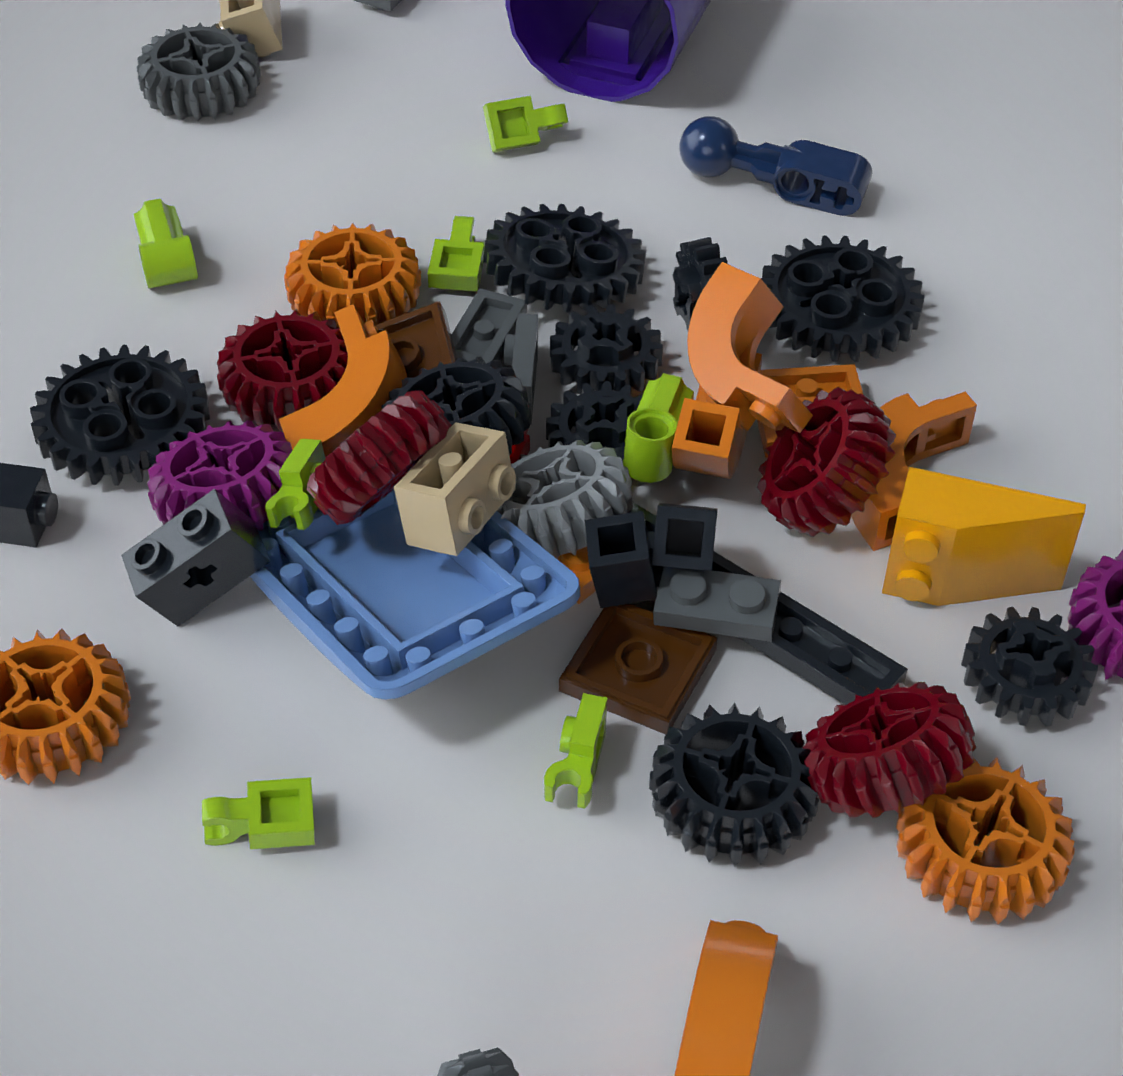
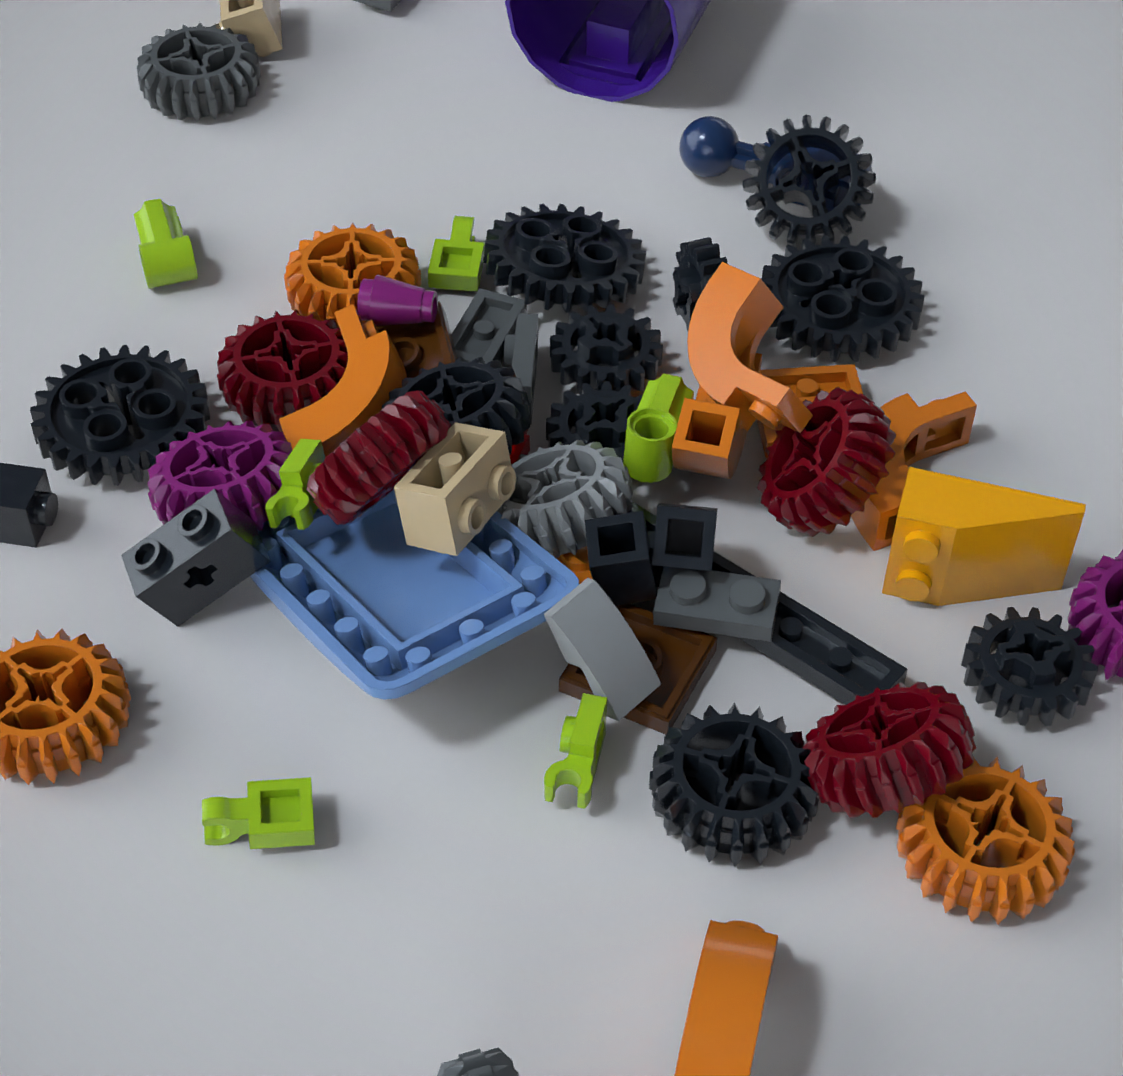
lime plate [483,95,569,153] -> none
none -> magenta cone [357,274,438,327]
none -> light grey slope [544,578,661,721]
none -> black gear [742,114,876,246]

